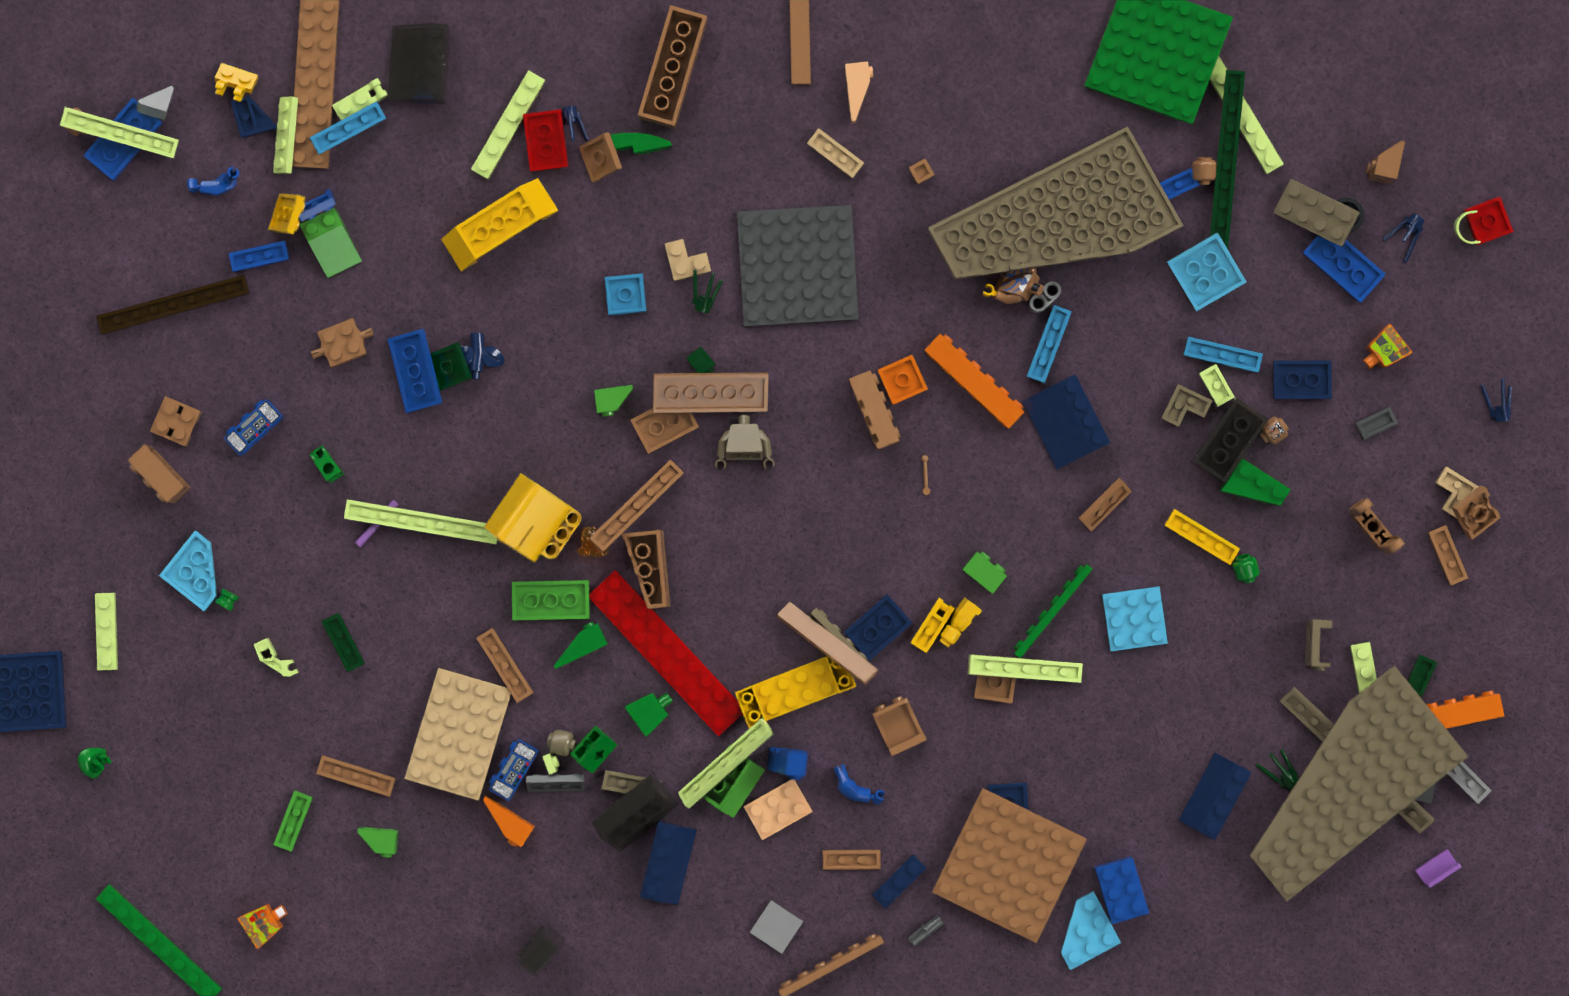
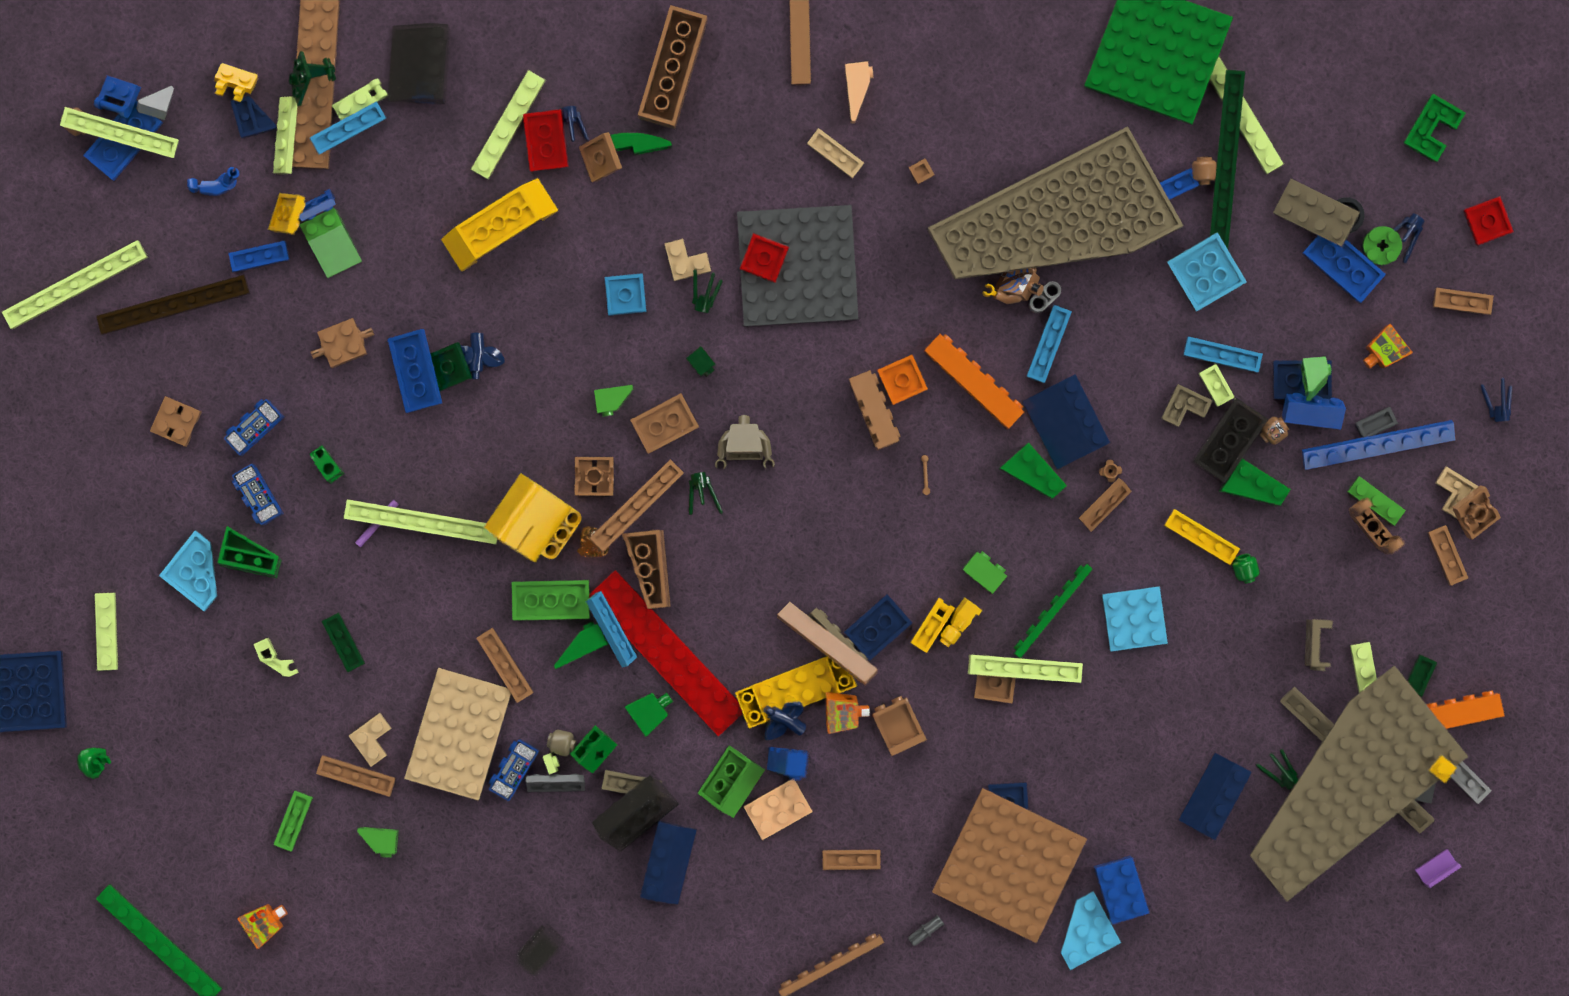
medium nougat brick [128,444,191,504] -> none
green wheel [215,588,239,611] -> none
orange slope [483,795,535,848] -> none
medium nougat plate [652,373,769,413] -> none
yellowish green plate [678,718,773,808] -> none
light grey tile [750,900,803,954] -> none
blue arm [834,764,885,805] -> none
dark blue plate [872,854,927,909] -> none
medium nougat slope [1366,141,1405,184] -> none
yellowish green helmet [1454,210,1481,244] -> none
none -> yellowish green plate [2,240,148,329]
none -> blue plate [94,76,141,118]
none -> green wedge [218,526,281,579]
none -> brick [232,464,284,525]
none -> dark green plate [288,51,336,106]
none -> tan plate [349,713,391,767]
none -> medium nougat brick [575,457,614,496]
none -> dark azure plate [586,591,637,668]
none -> dark green plant [689,472,723,515]
none -> red tile [740,233,789,283]
none -> dark blue plant [764,702,806,740]
none -> torso [826,692,869,734]
none -> green wedge [999,443,1067,499]
none -> medium nougat plate [1099,460,1122,483]
none -> blue brick [1282,393,1346,430]
none -> bright green slope [1301,357,1331,401]
none -> blue plate [1302,420,1455,470]
none -> bright green plate [1347,476,1406,526]
none -> bright green plate [1362,226,1402,265]
none -> green plate [1403,94,1466,163]
none -> yellow plate [1428,755,1457,783]
none -> medium nougat plate [1433,288,1494,315]

